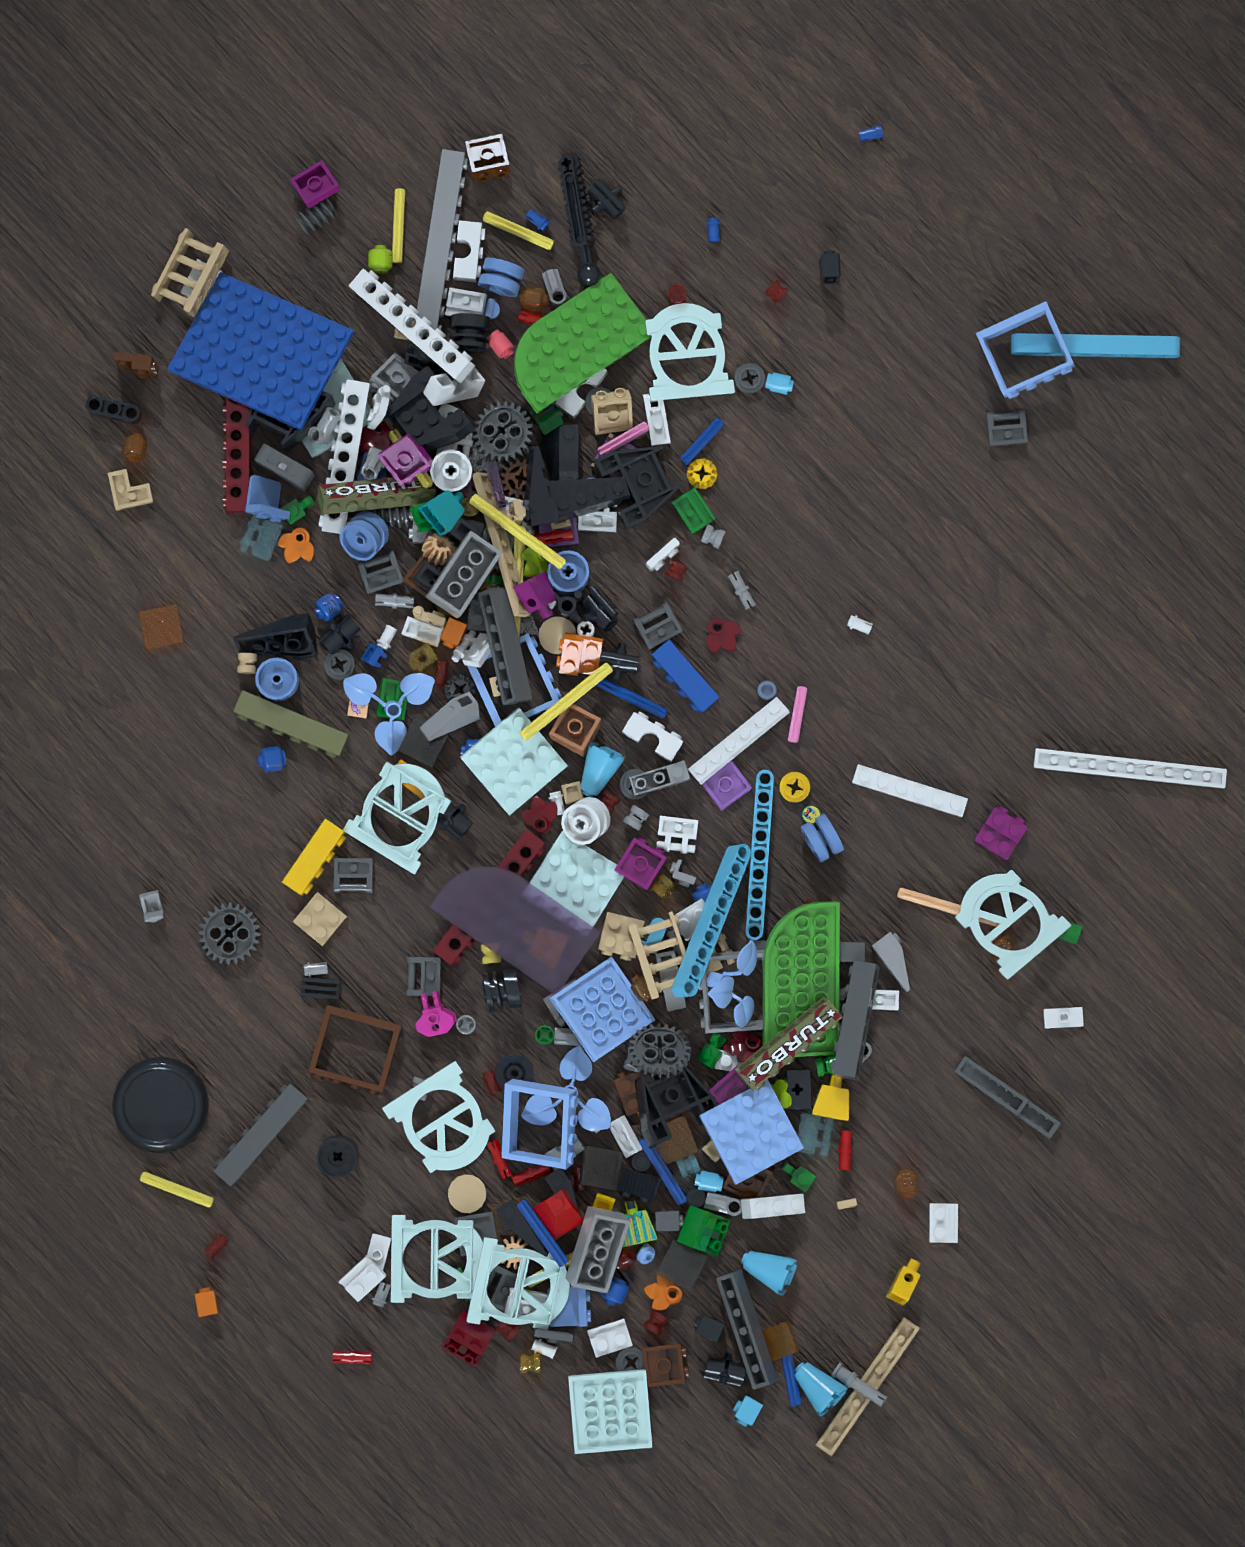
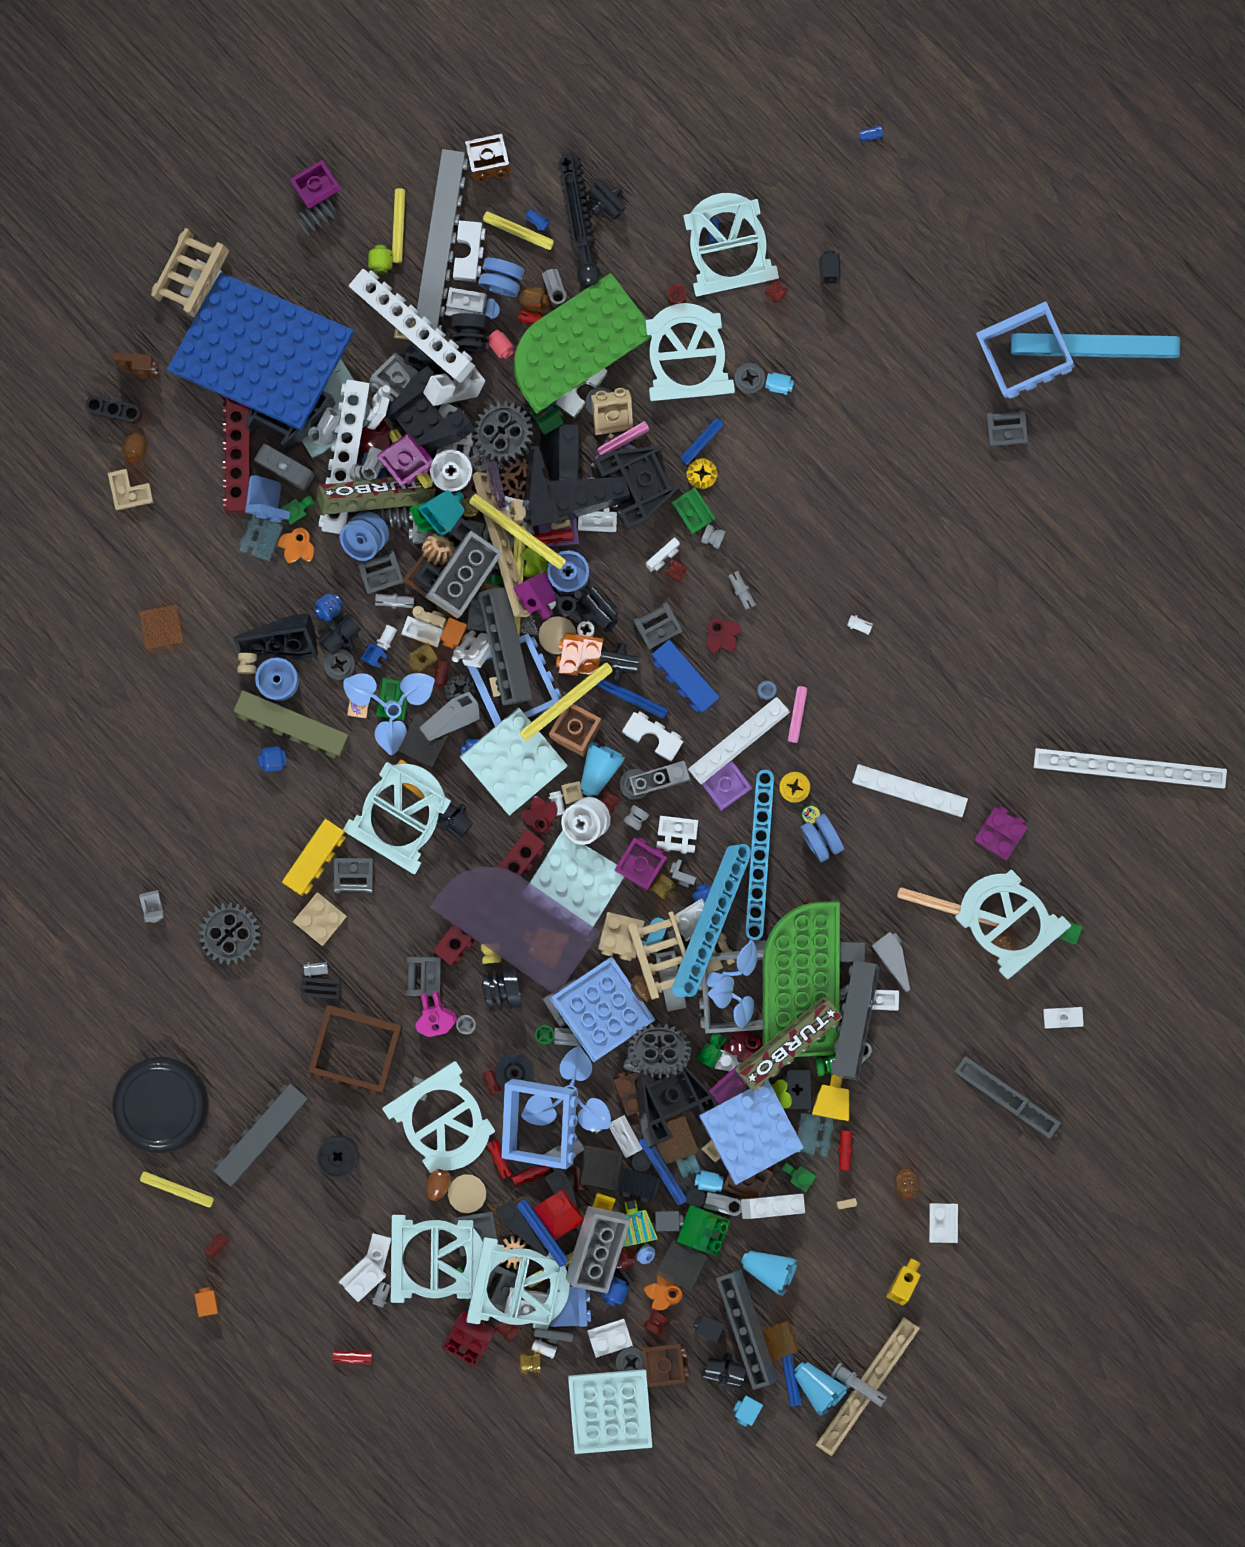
white plate [643,394,671,447] -> none
none -> light grey plate [349,464,364,481]
none -> dark orange animal [426,1169,451,1201]
none -> light aqua window [683,193,779,296]

